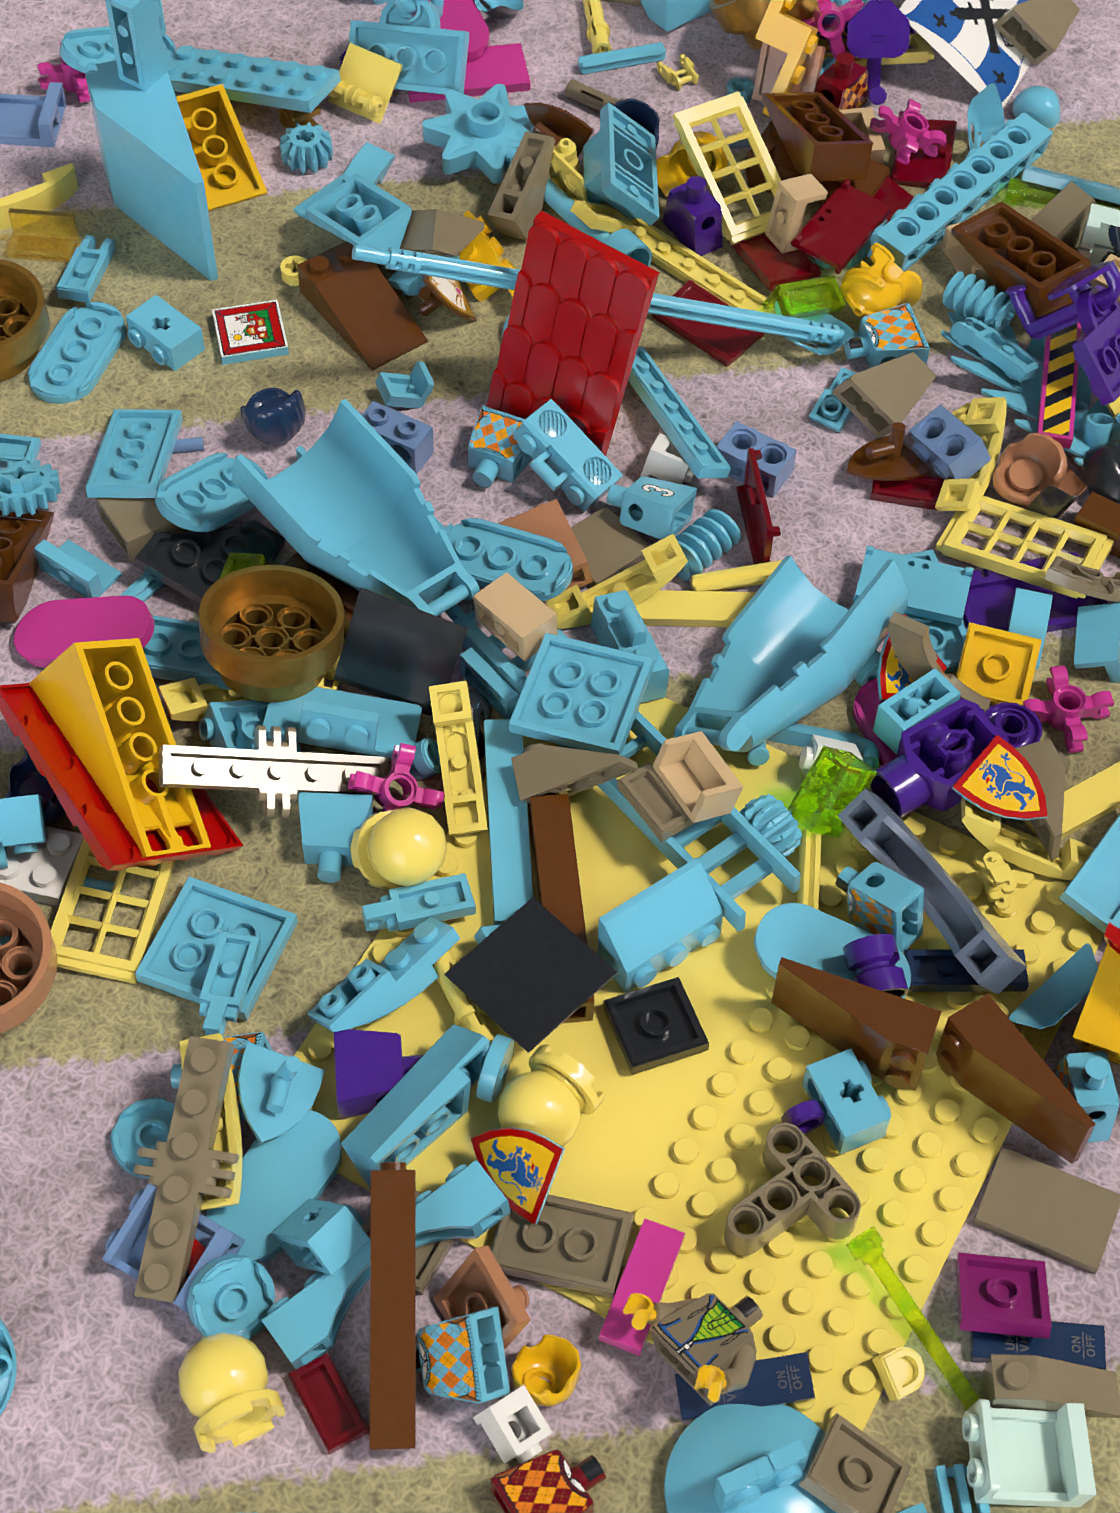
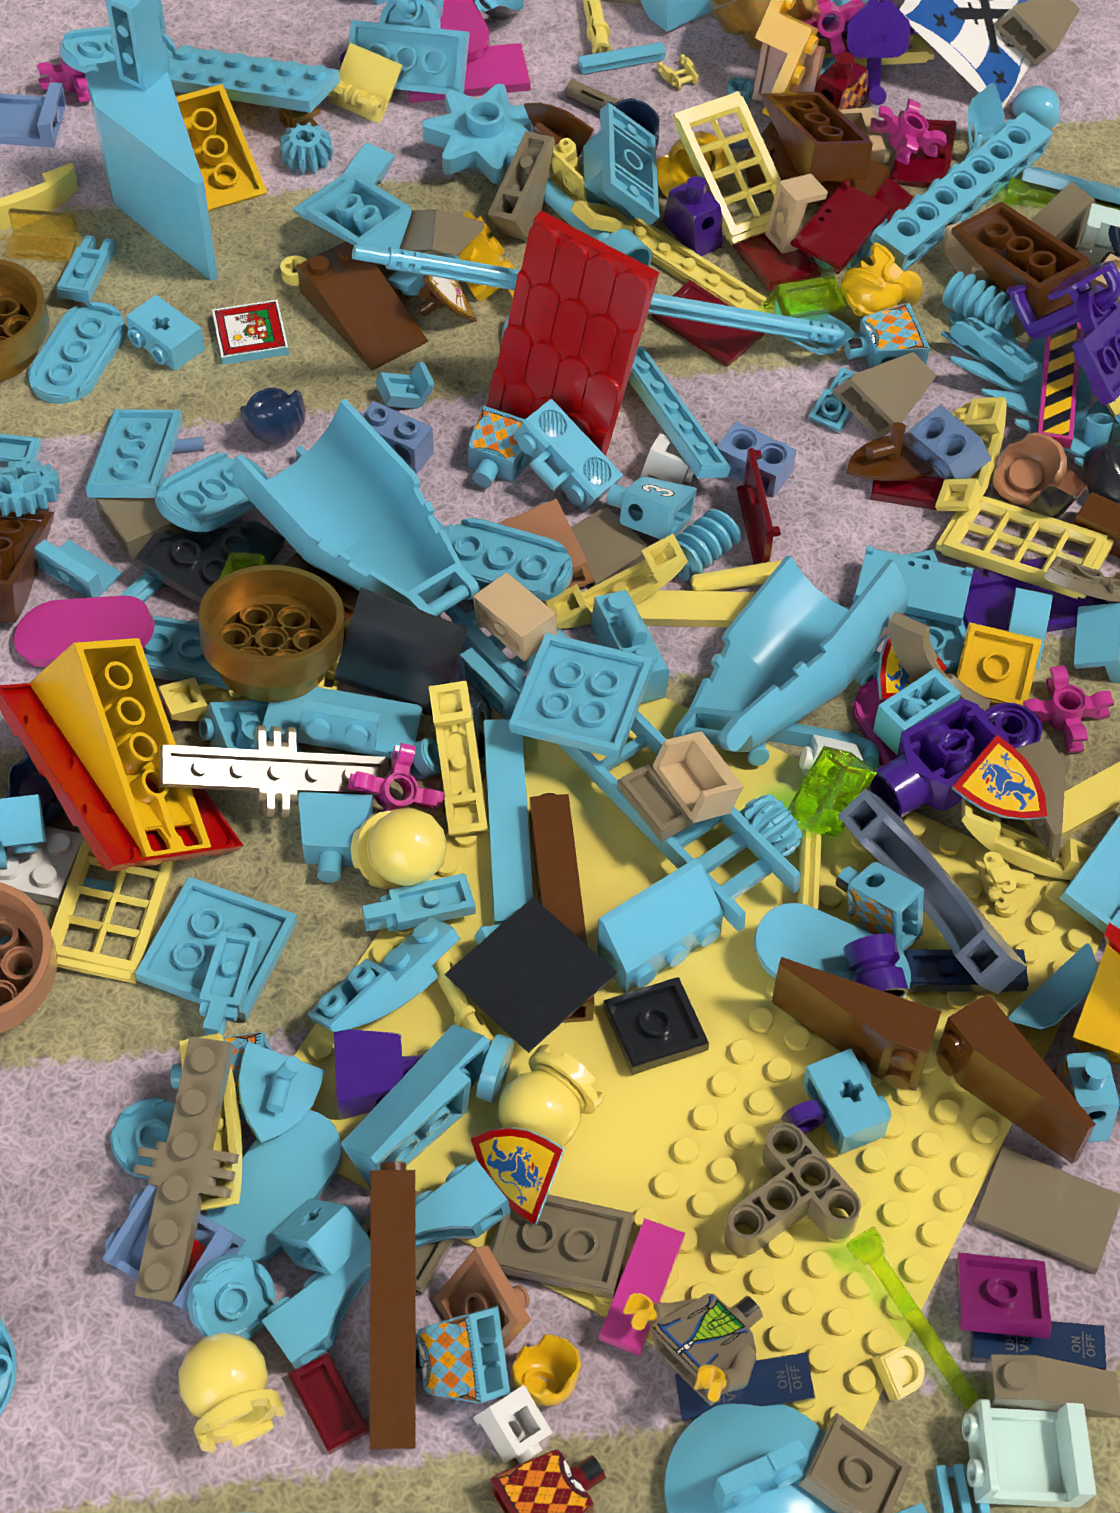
dark tan slope [511,743,638,804] -> none

